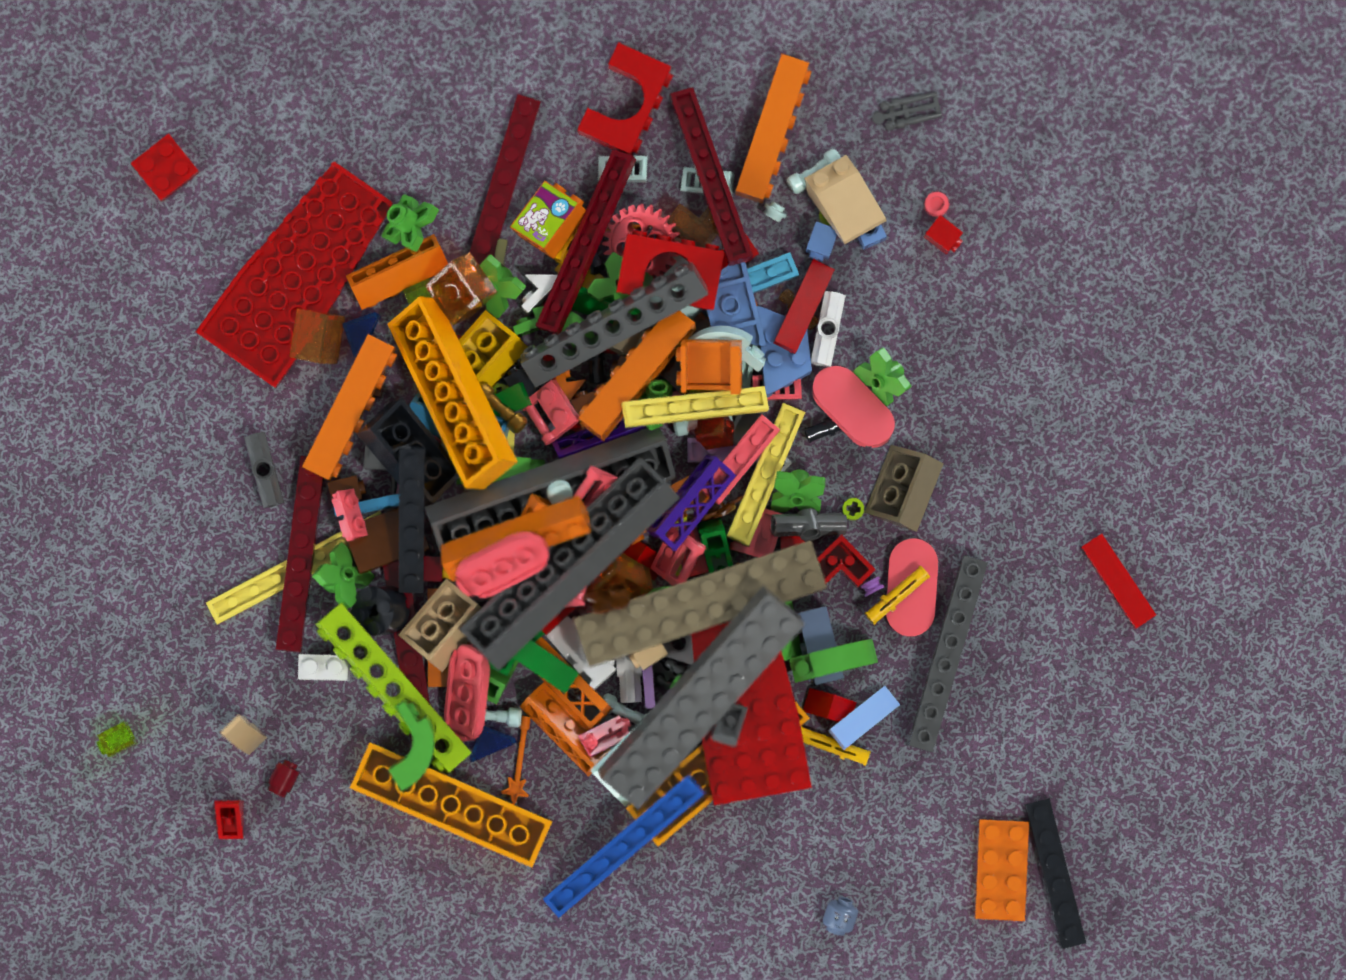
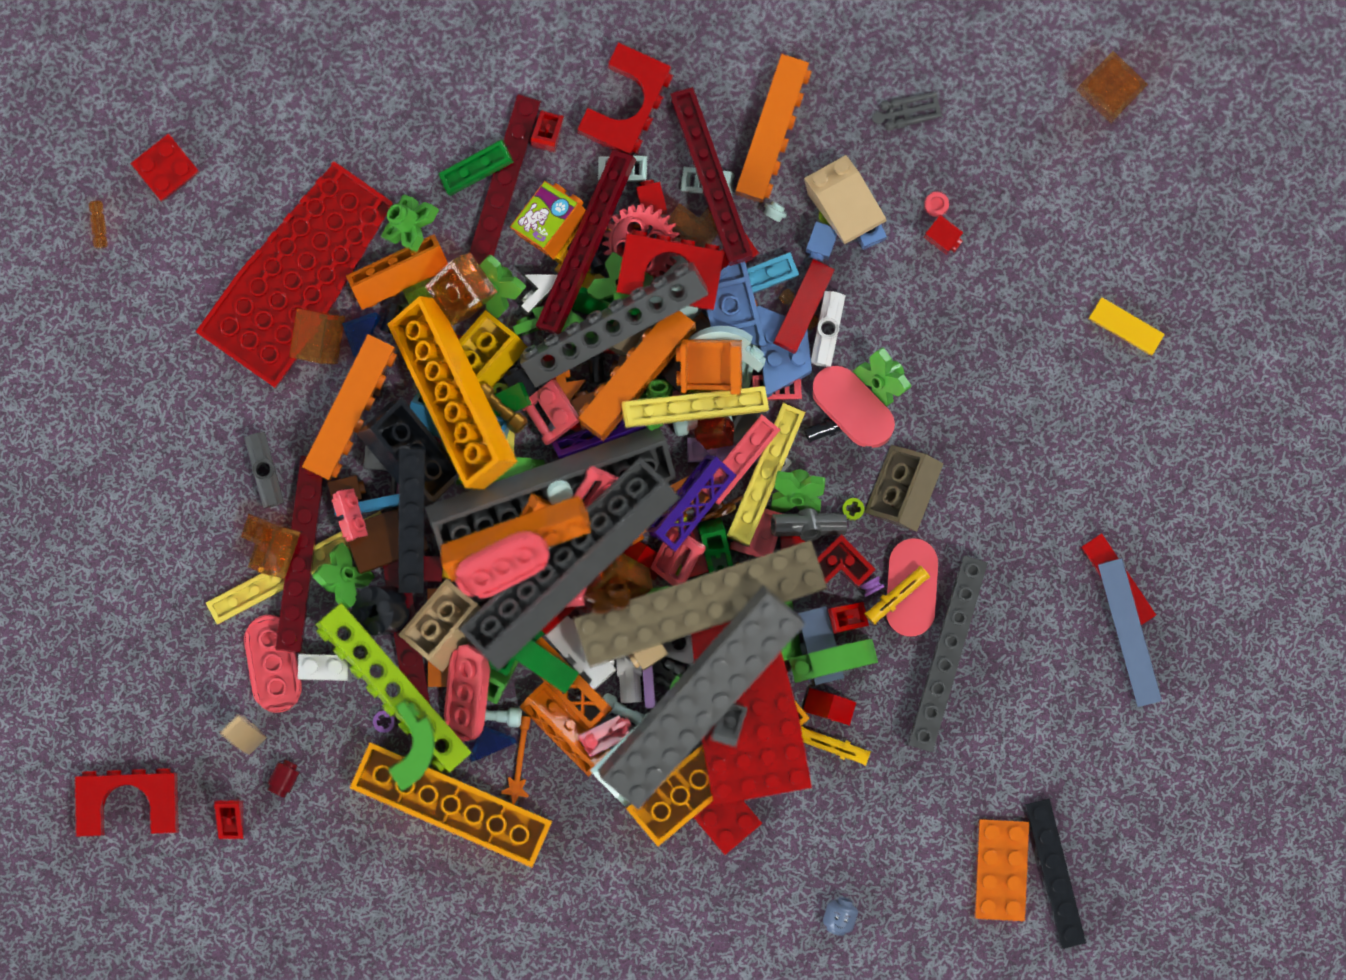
clear neon green brick [96,721,138,757] -> none
olive tile [494,239,508,267] -> none
blue plate [543,774,705,918] -> none
light aqua piece [786,149,841,194] -> none
light blue tile [829,686,900,750] -> none
none -> red arch [75,768,179,837]
none -> clear orange axle [89,200,108,249]
none -> clear orange brick [241,514,300,579]
none -> coral tile [244,615,302,713]
none -> medium lavender bush [373,711,396,733]
none -> black pin [380,303,403,334]
none -> green tile [438,139,514,196]
none -> red slope [531,111,564,153]
none -> red brick [636,180,667,215]
none -> red plate [693,801,763,855]
none -> red slope [827,602,869,634]
none -> clear orange brick [1076,51,1148,124]
none -> yellow tile [1089,297,1165,356]
none -> sand blue tile [1098,558,1162,707]

